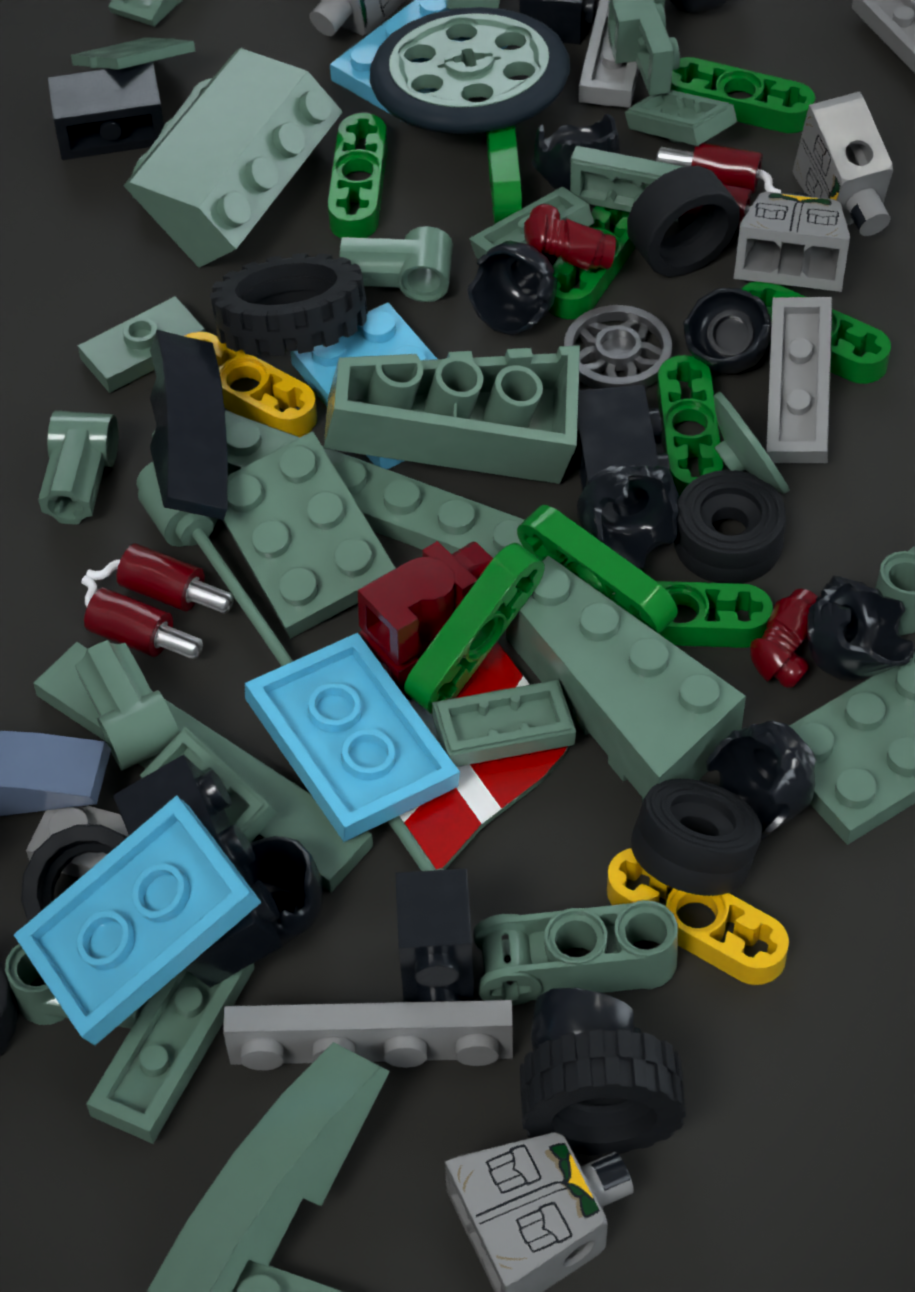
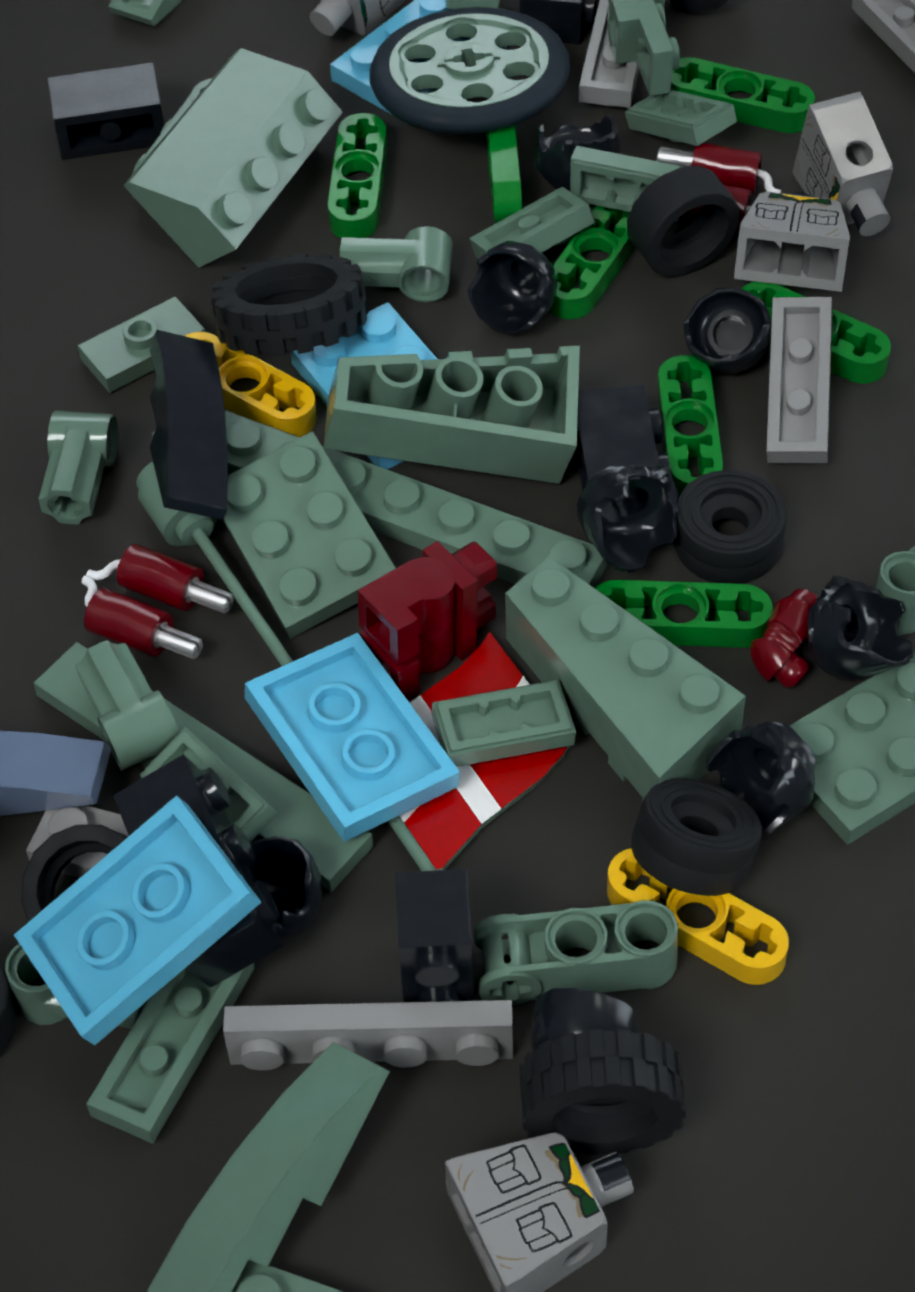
sand green piece [71,37,195,70] -> none
green beam [404,543,545,714] -> none
green beam [517,505,678,634] -> none
dark red arm [524,204,616,272] -> none
flat silver wheel [564,305,672,389] -> none
sand green dish [714,391,790,495] -> none

